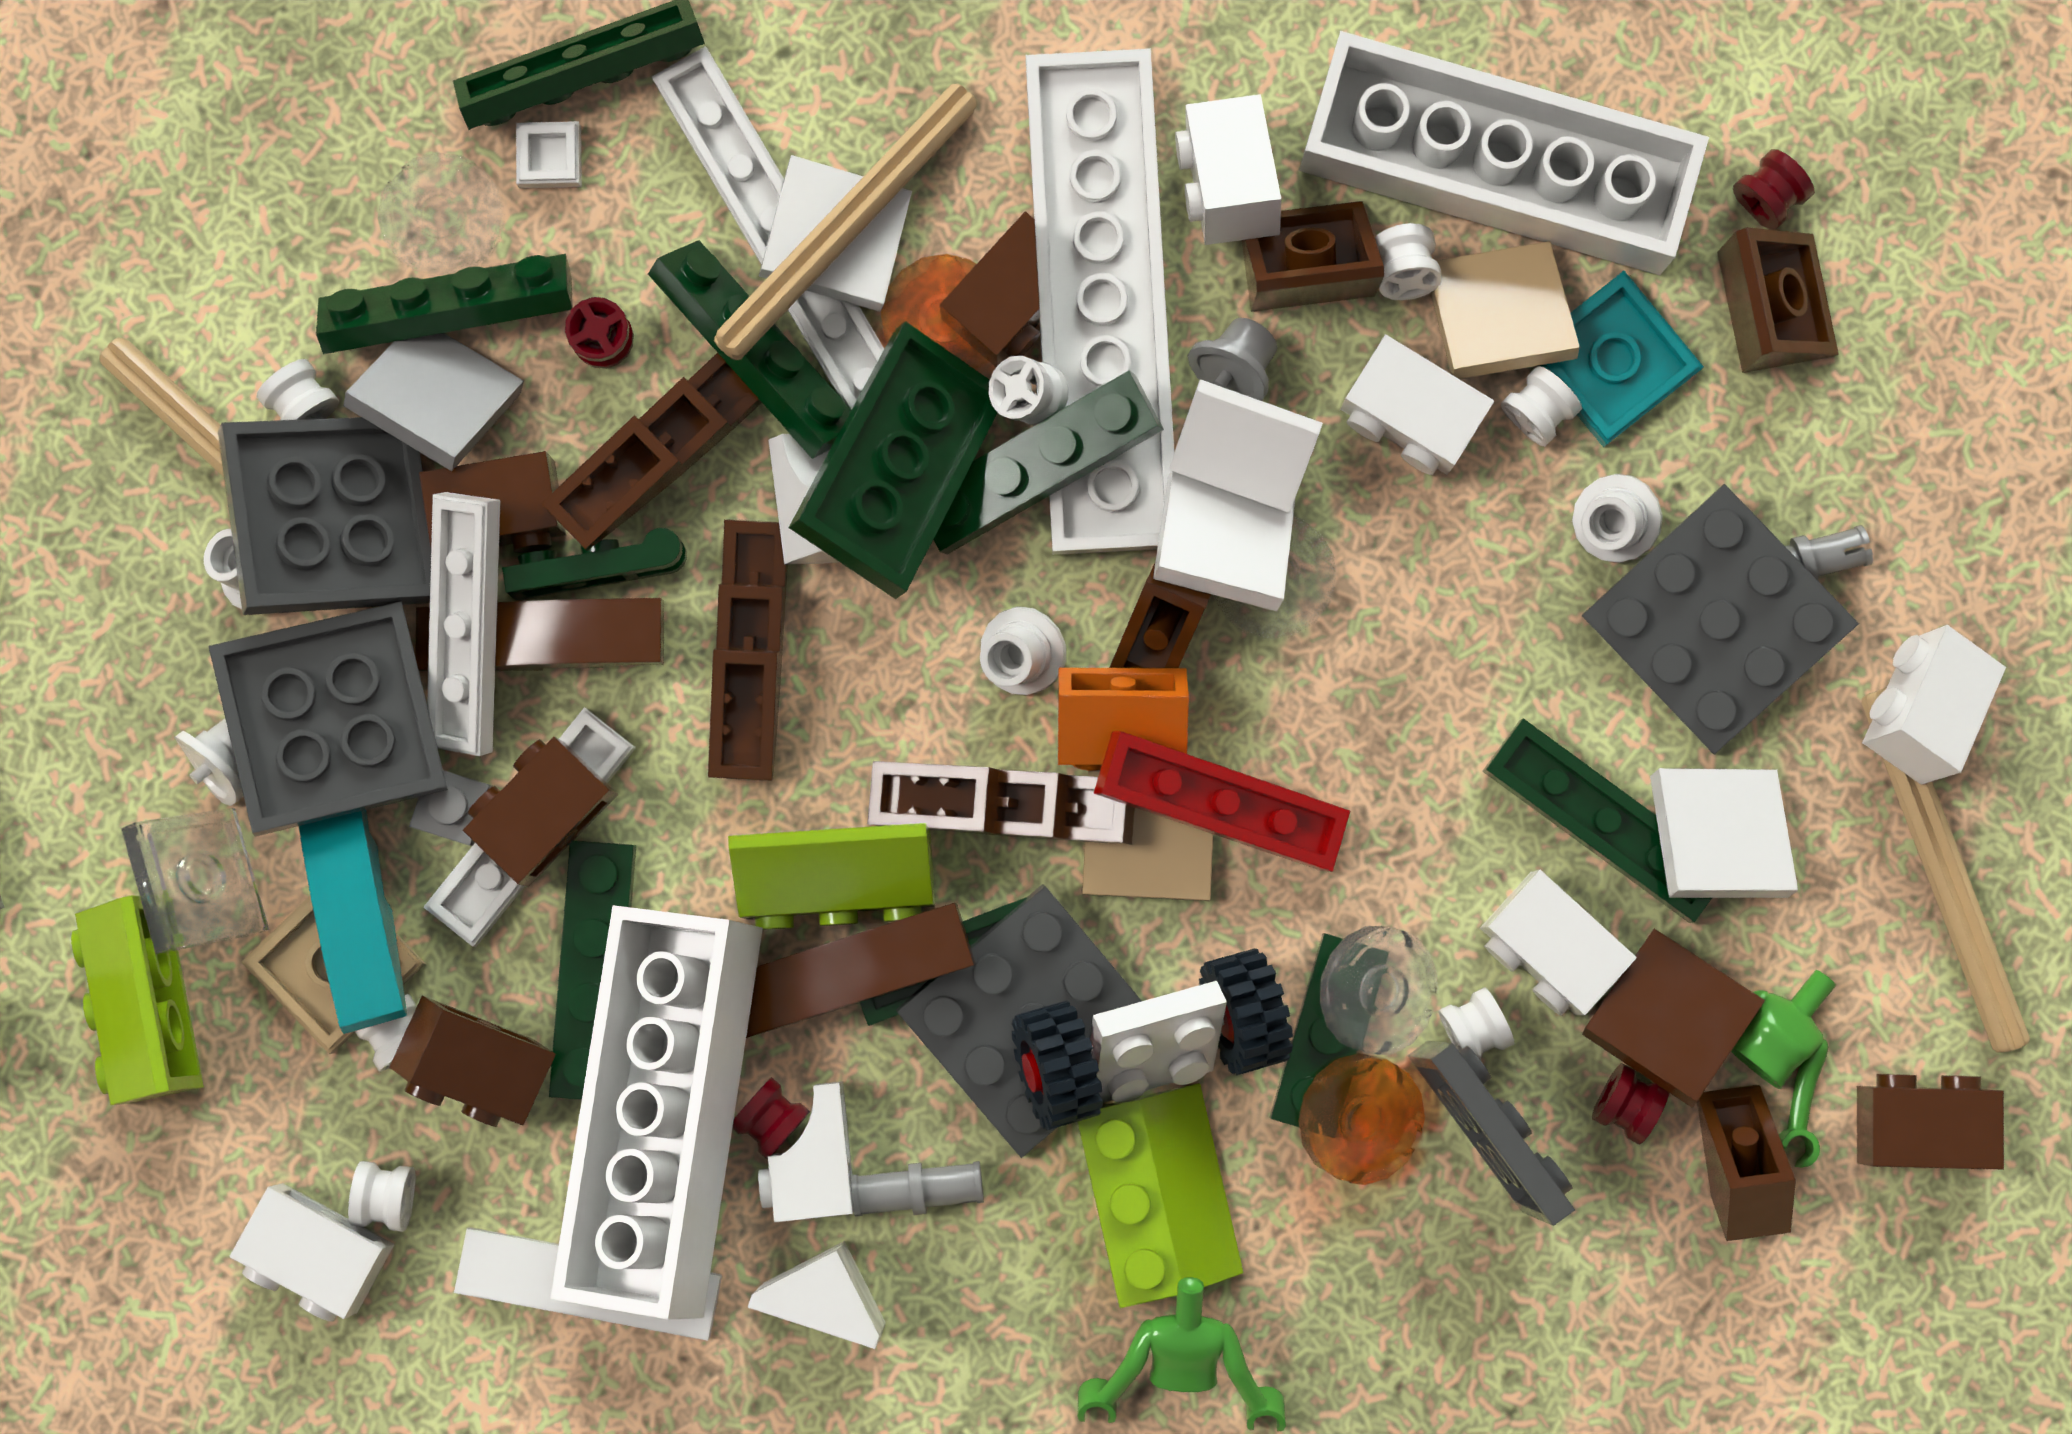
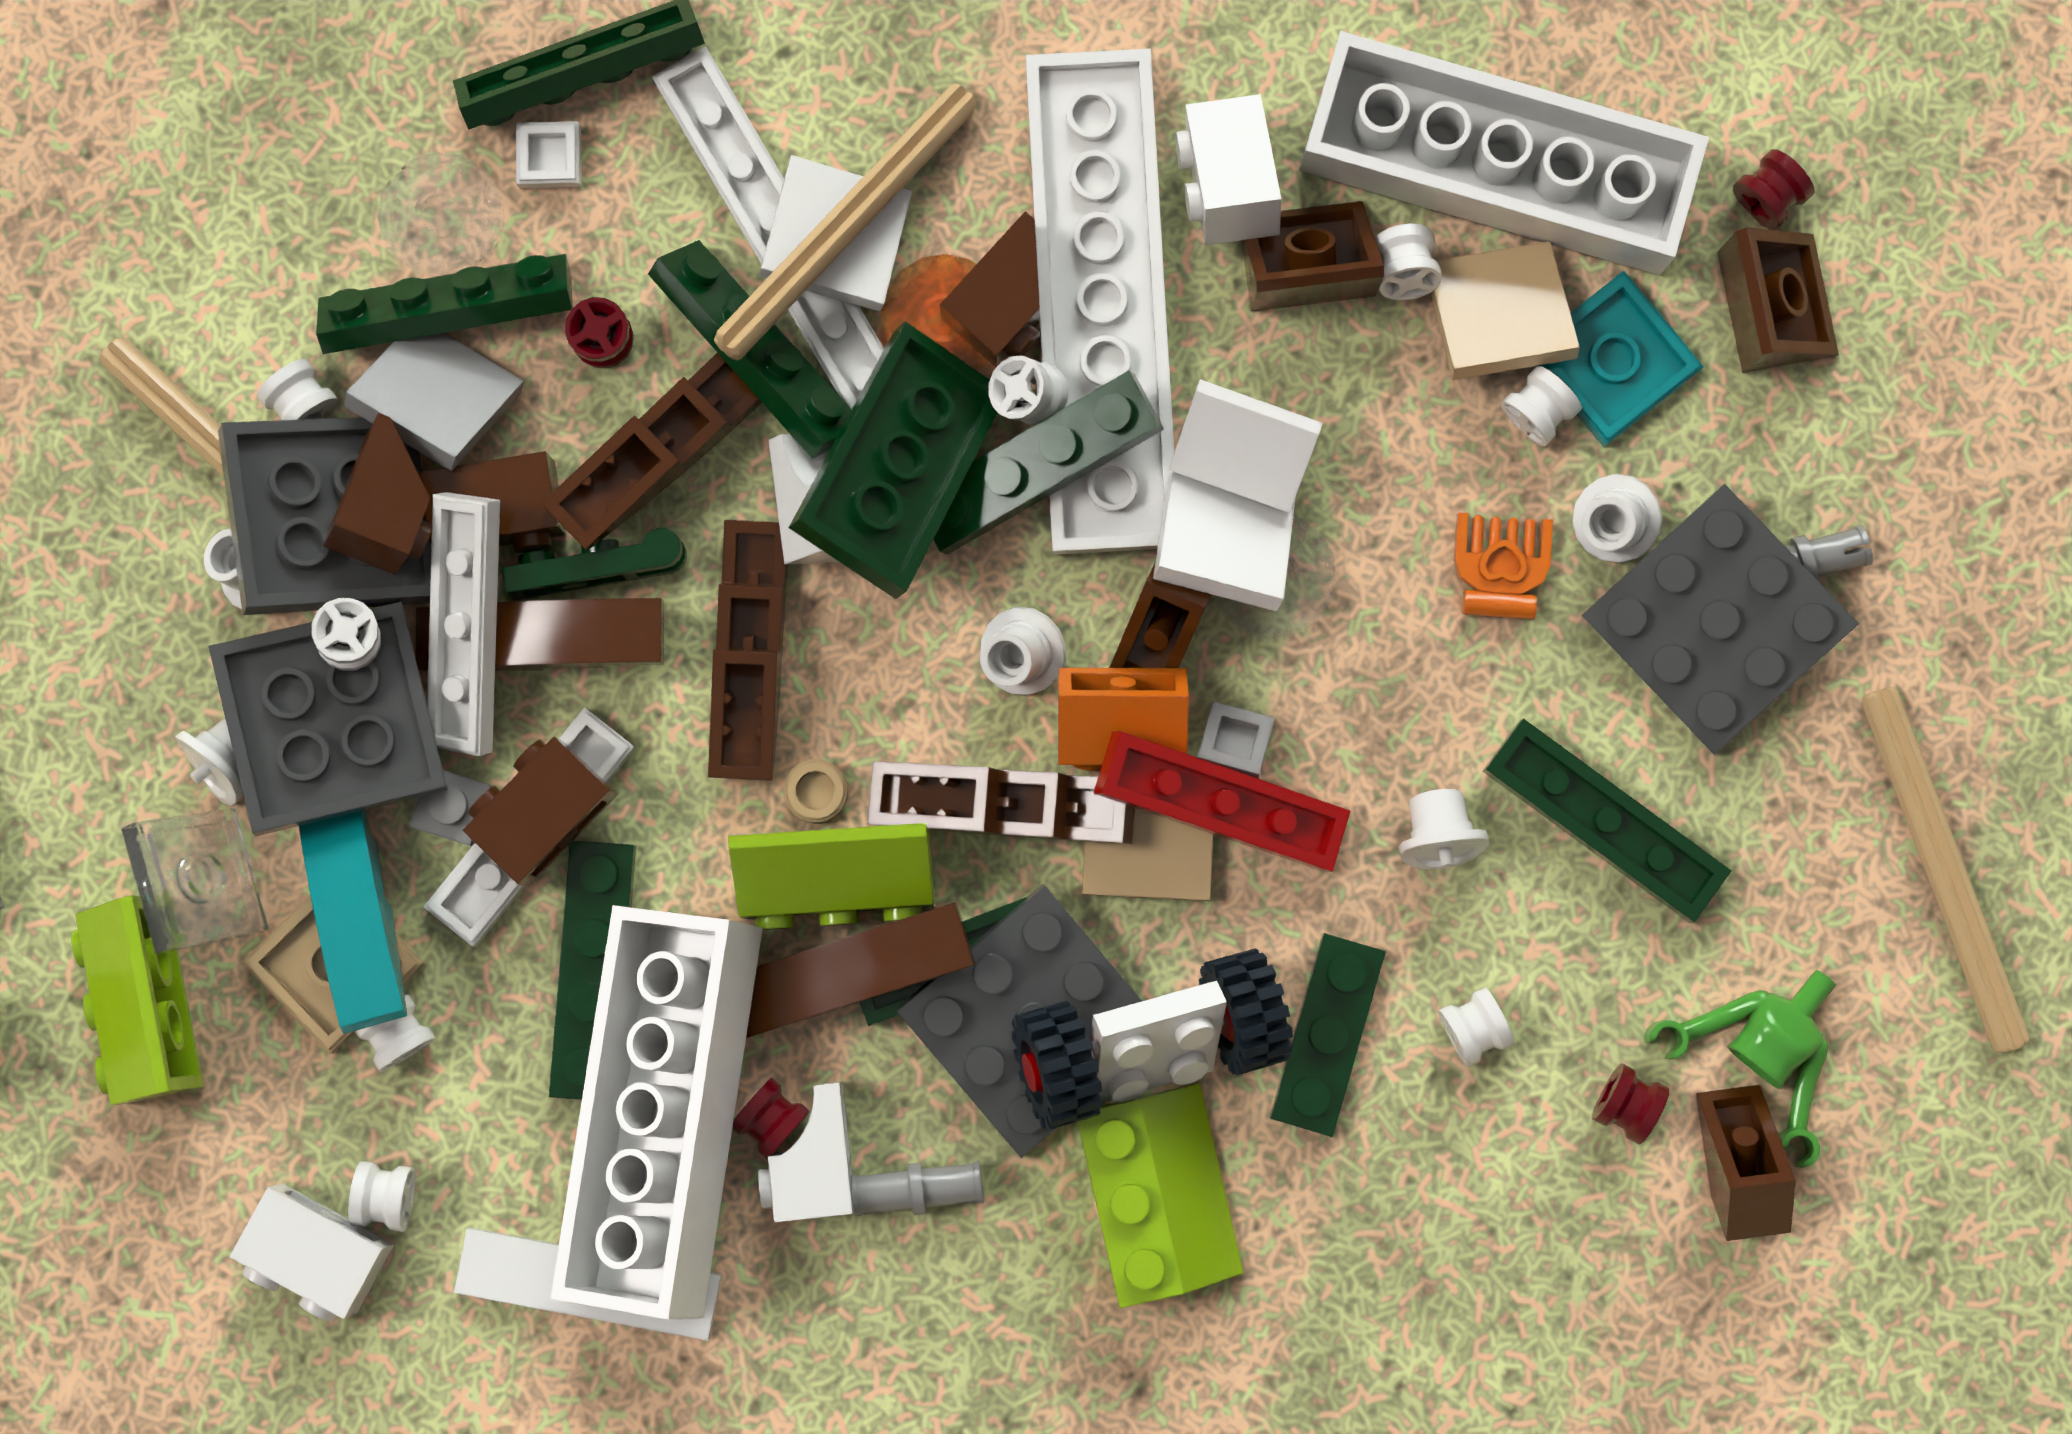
reddish brown brick [389,995,556,1127] -> none
white slope [748,1241,886,1349] -> none
bright green piece [1077,1277,1286,1431] -> none
light grey piece [1187,318,1277,401] -> none
clear orange tile [1298,1053,1425,1185] -> none
clear tile [1320,926,1438,1055] -> none
white brick [1340,334,1494,475] -> none
dark grey plate [1407,1041,1575,1226] -> none
white brick [1480,870,1637,1016] -> none
reddish brown tile [1582,928,1765,1108] -> none
white tile [1650,768,1798,898] -> none
reddish brown brick [1857,1074,2004,1170] -> none
white brick [1862,625,2006,785] -> none
none -> white wheel [312,598,381,671]
none -> reddish brown slope [323,413,432,575]
none -> tan tile [783,759,848,823]
none -> light grey plate [1197,701,1275,778]
none -> white piece [1399,789,1490,869]
none -> orange piece [1453,512,1553,620]

